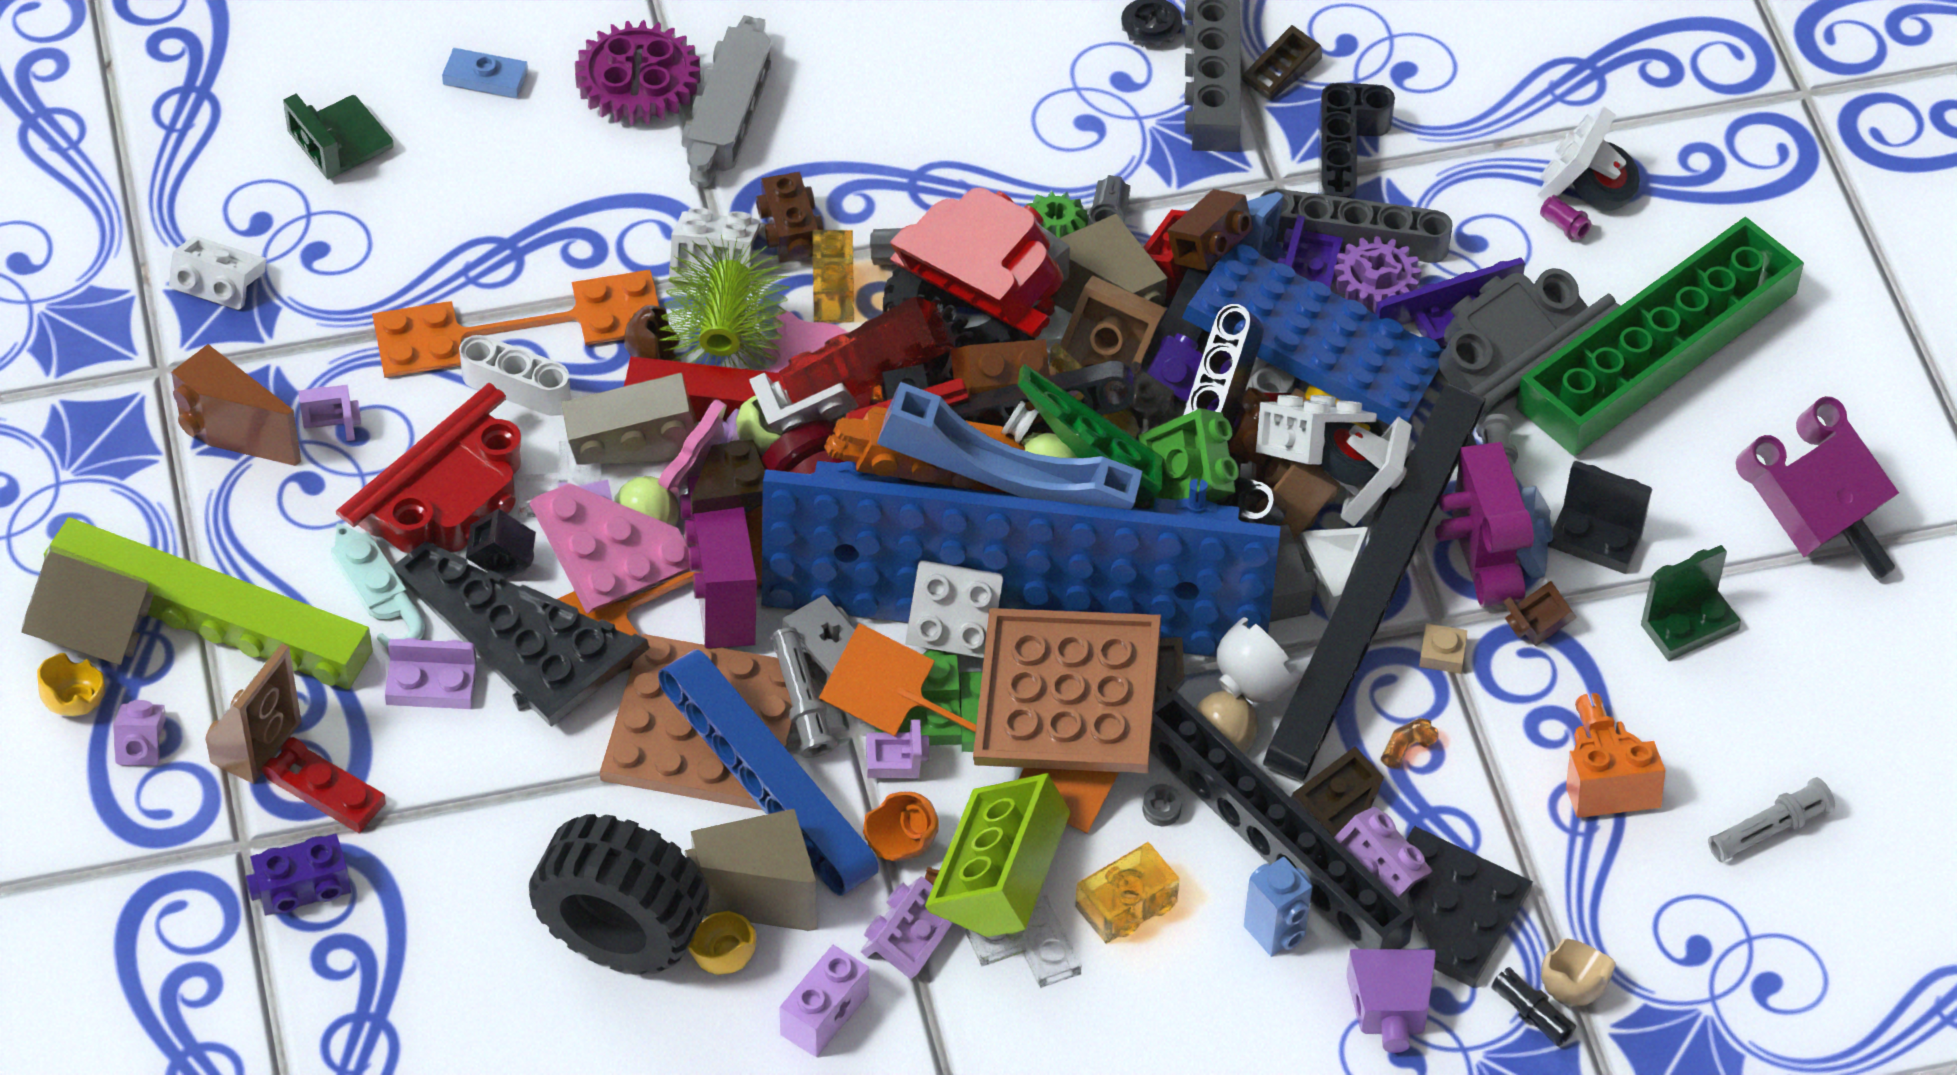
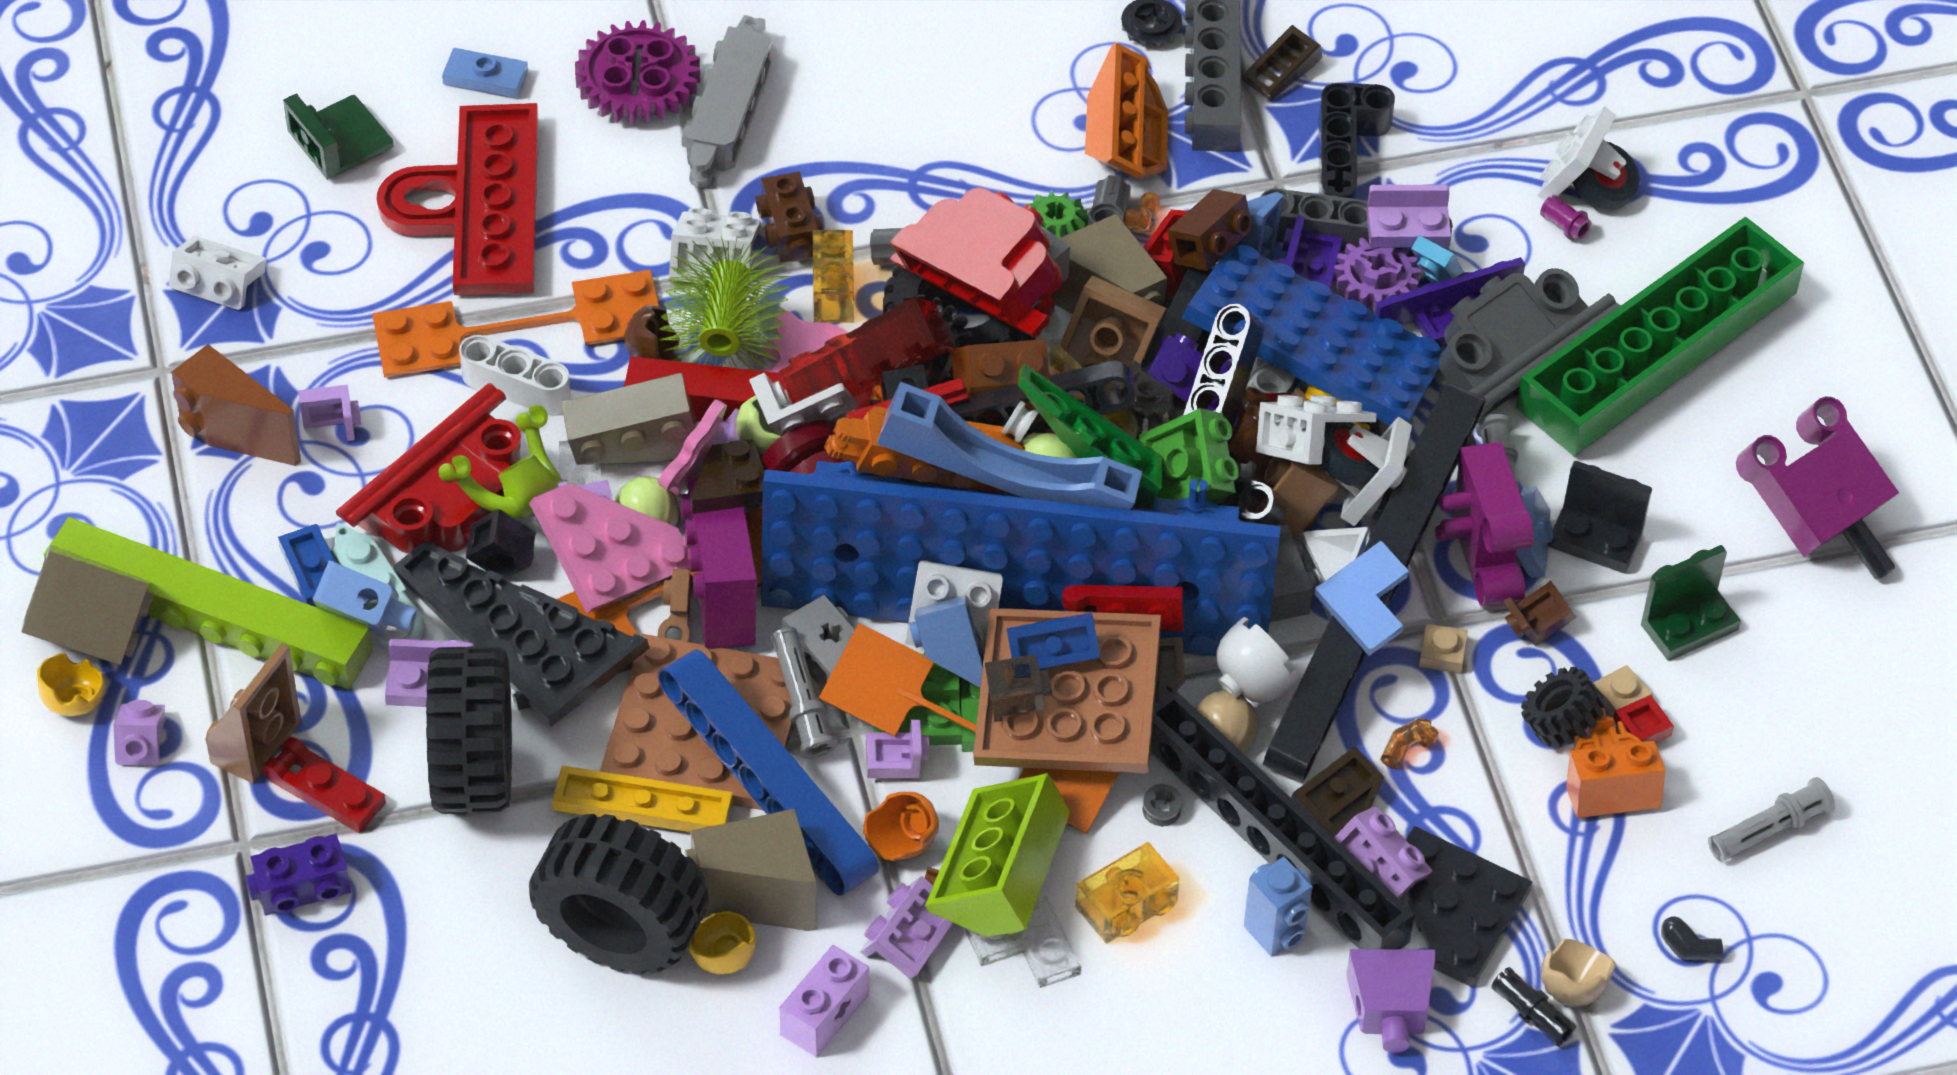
none -> blue plate [278,524,336,606]
none -> light blue torso [313,560,418,635]
none -> red plate [376,103,539,295]
none -> black tyre [426,646,512,814]
none -> lime piece [439,405,562,528]
none -> yellow plate [552,765,733,832]
none -> medium nougat plate [657,569,692,642]
none -> medium blue slope [909,595,984,687]
none -> clear smoke brick [984,654,1052,722]
none -> blue plate [1006,612,1100,674]
none -> red plate [1062,585,1185,631]
none -> orange wedge [1085,42,1168,179]
none -> clear orange arm [1125,192,1160,234]
none -> light blue tile [1314,541,1409,656]
none -> lavender bracket [1366,184,1451,247]
none -> medium azure plate [1411,235,1465,284]
none -> black tyre [1521,667,1606,748]
none -> tan plate [1593,665,1653,717]
none -> red plate [1613,695,1674,743]
none -> black arm [1661,916,1723,960]

